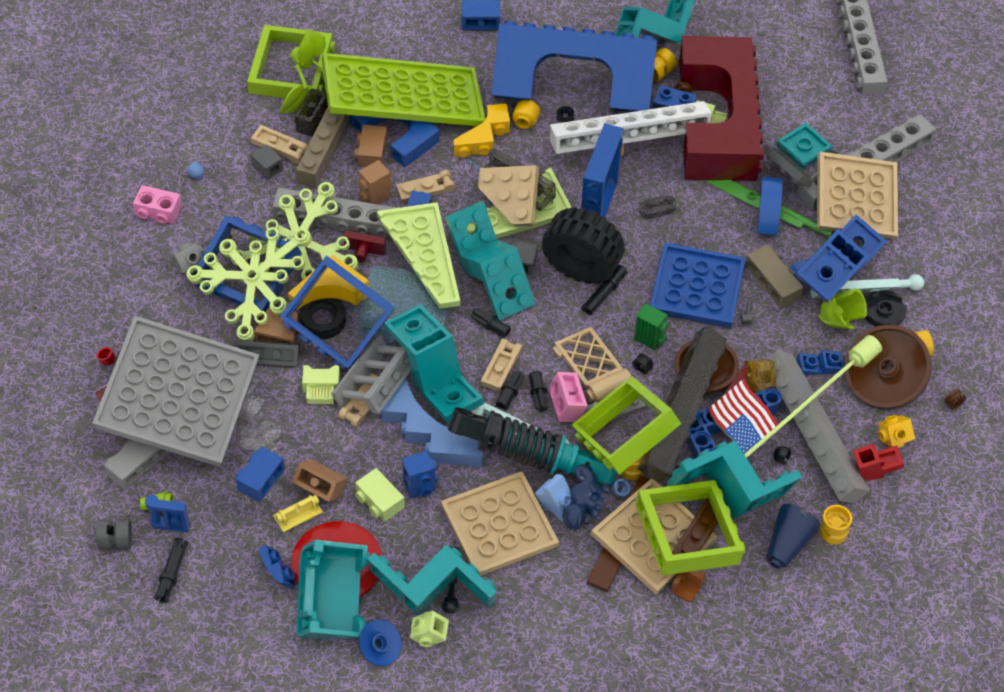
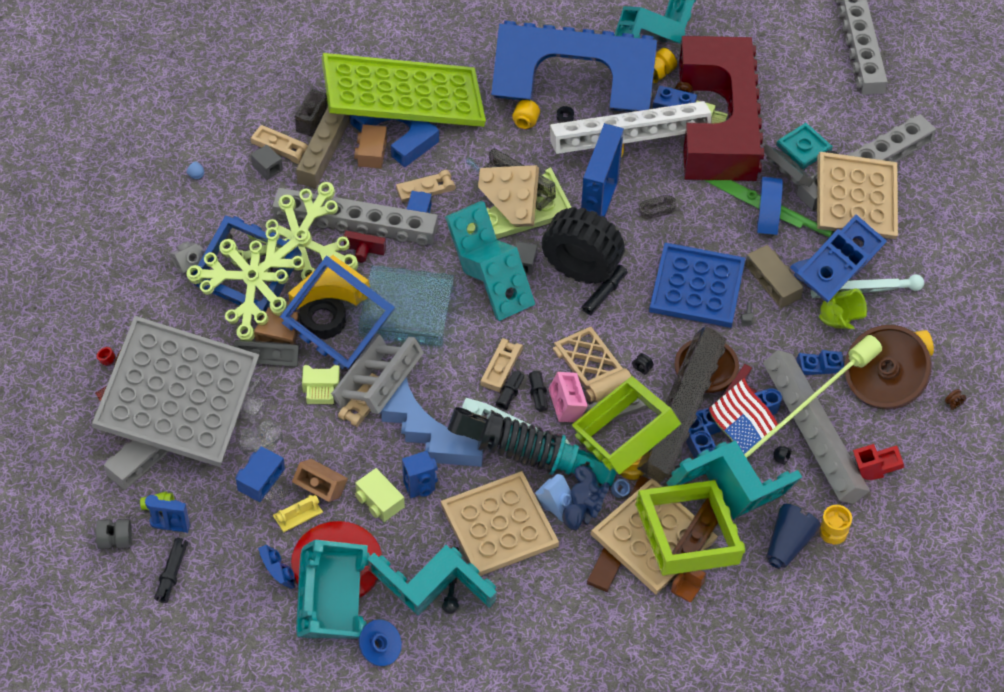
bright pink brick [133,185,182,224] -> none
lime window [247,25,336,102] -> none
lime plant [279,29,326,114] -> none
medium nougat brick [358,160,391,204] -> none
yellowish green wing [377,202,460,309] -> none
teal bracket [384,304,484,423] -> none
yellowish green brick [410,610,449,647] -> none
yellow arch [454,103,510,158] -> none
blue brick [462,0,500,30] -> none
black axle [471,308,511,338] -> none
green brick [634,303,669,350] -> none
clear yellow brick [745,358,776,391] -> none
black plate [865,290,907,327] -> none
yellow brick [878,415,915,448] -> none

